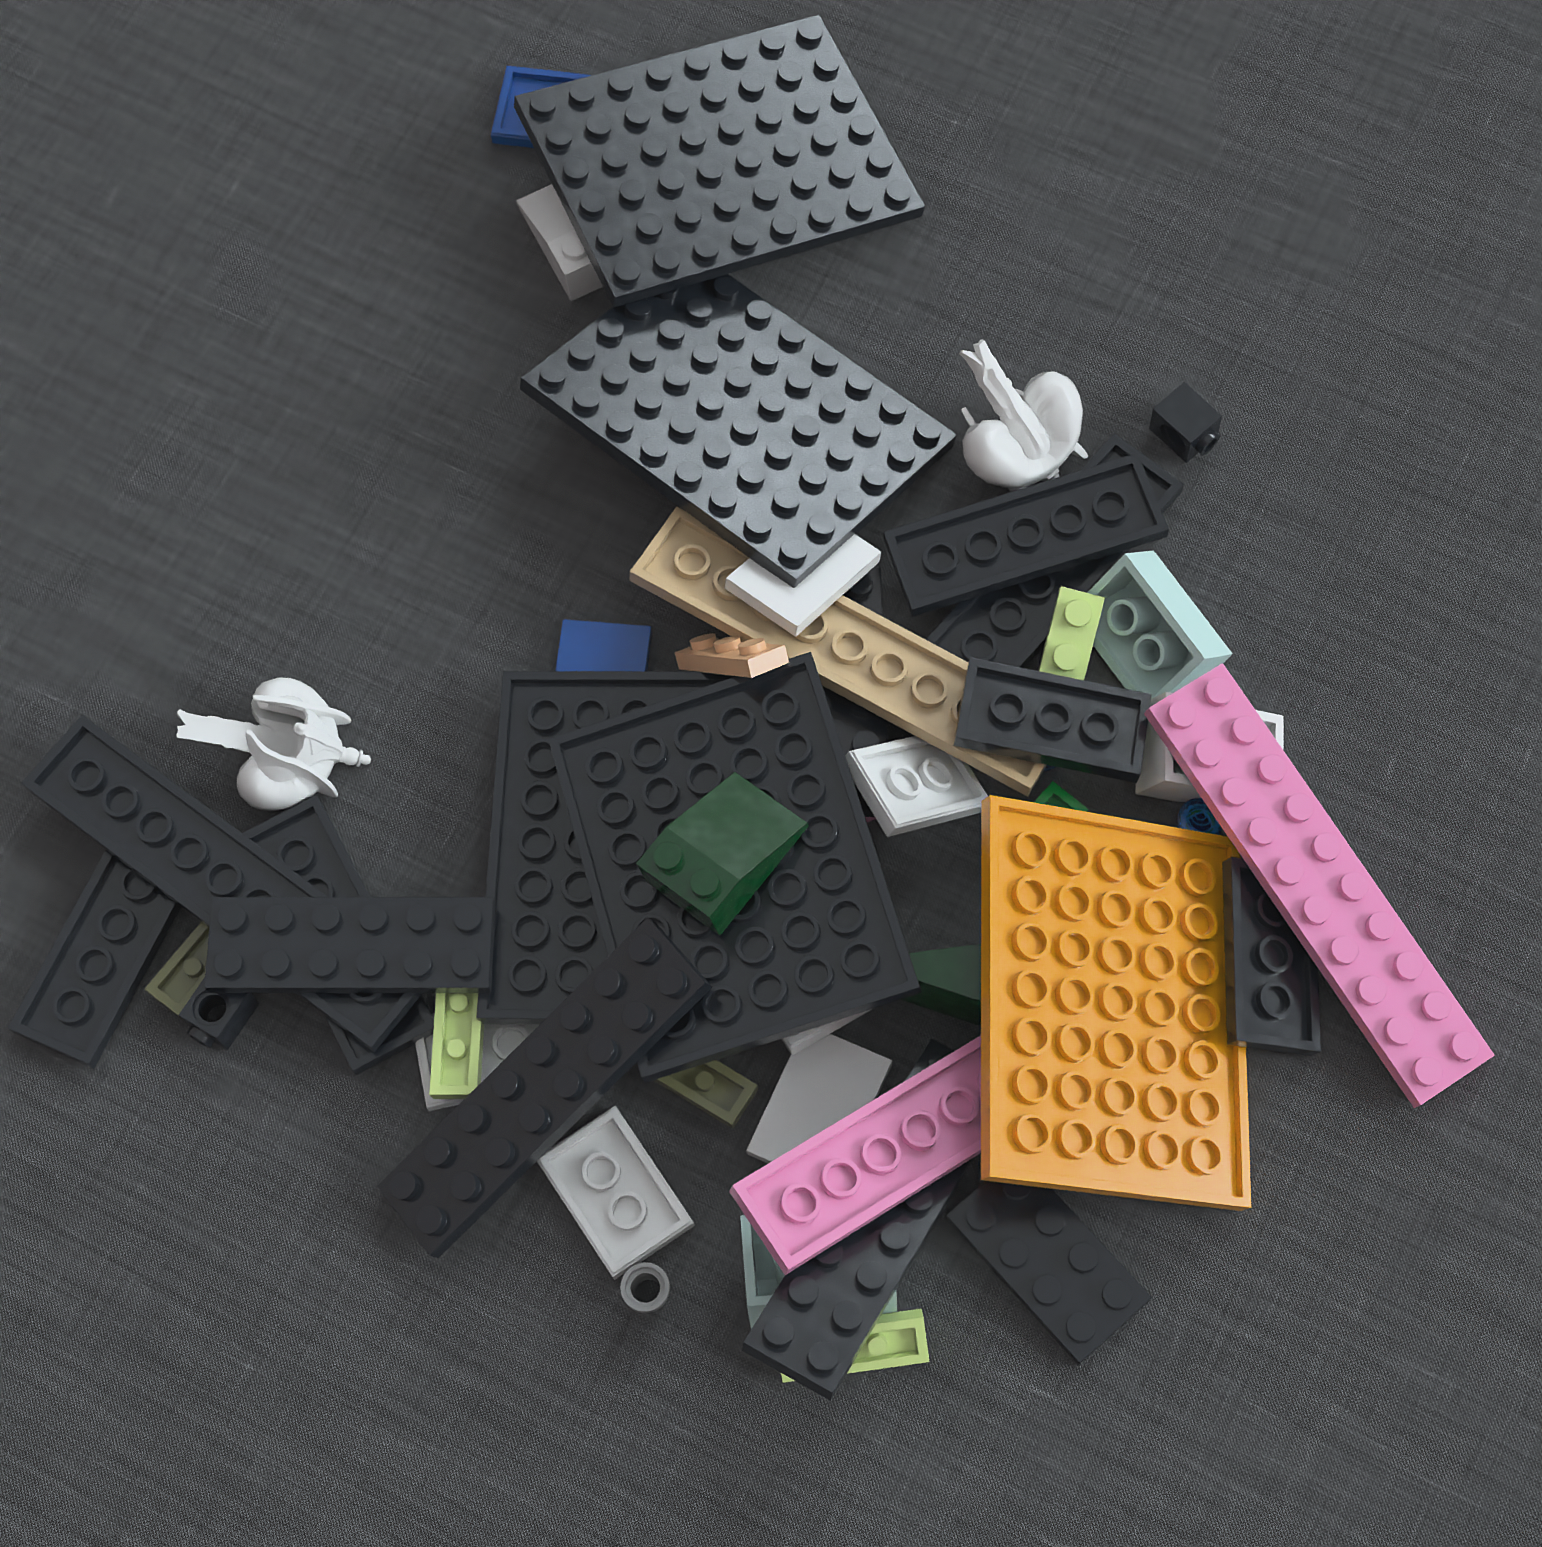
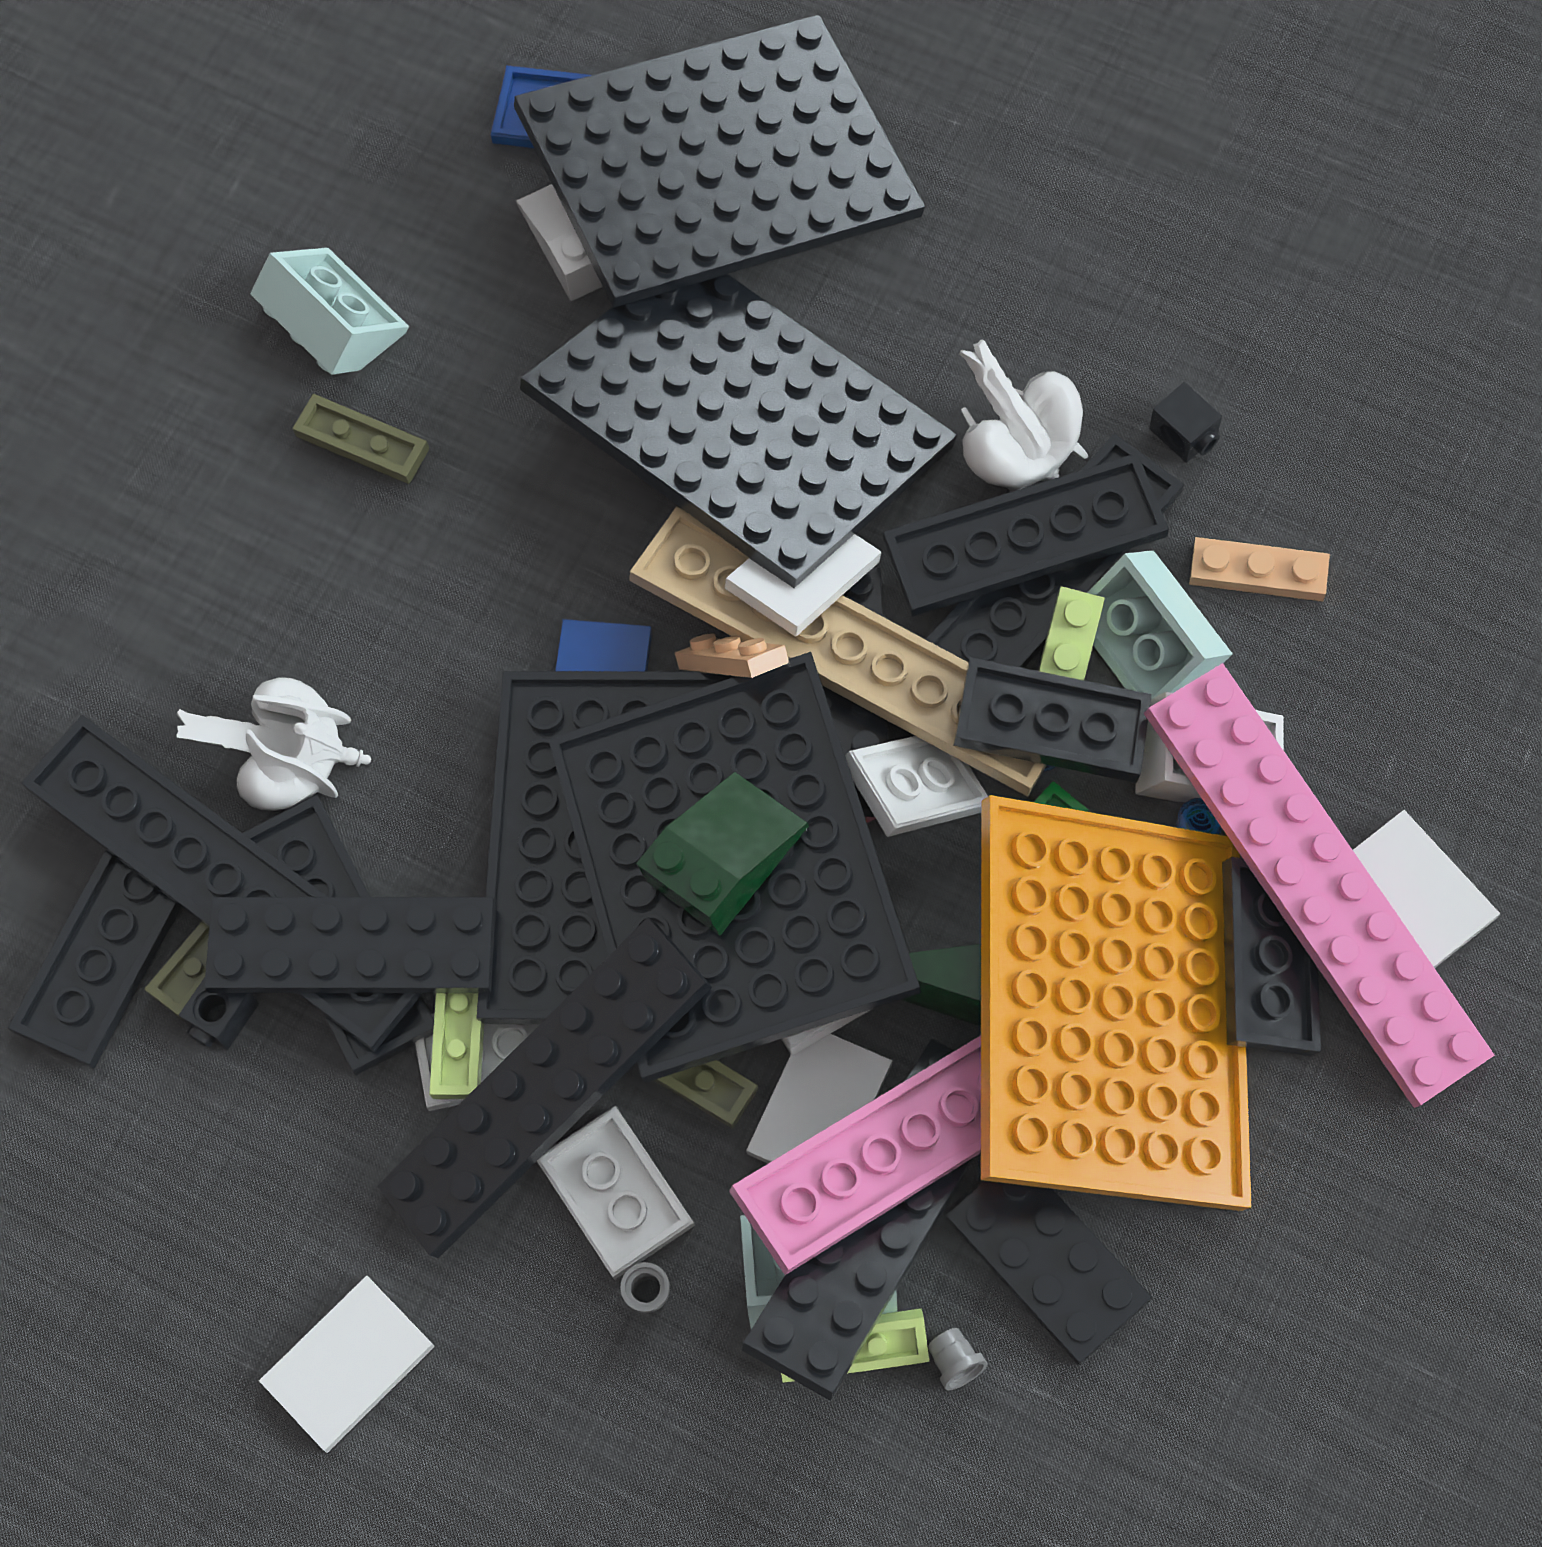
none -> light aqua slope [250,248,409,375]
none -> white tile [259,1276,435,1453]
none -> olive plate [292,394,429,484]
none -> light grey piece [928,1328,988,1391]
none -> light nougat plate [1189,537,1330,602]
none -> white tile [1353,810,1500,968]

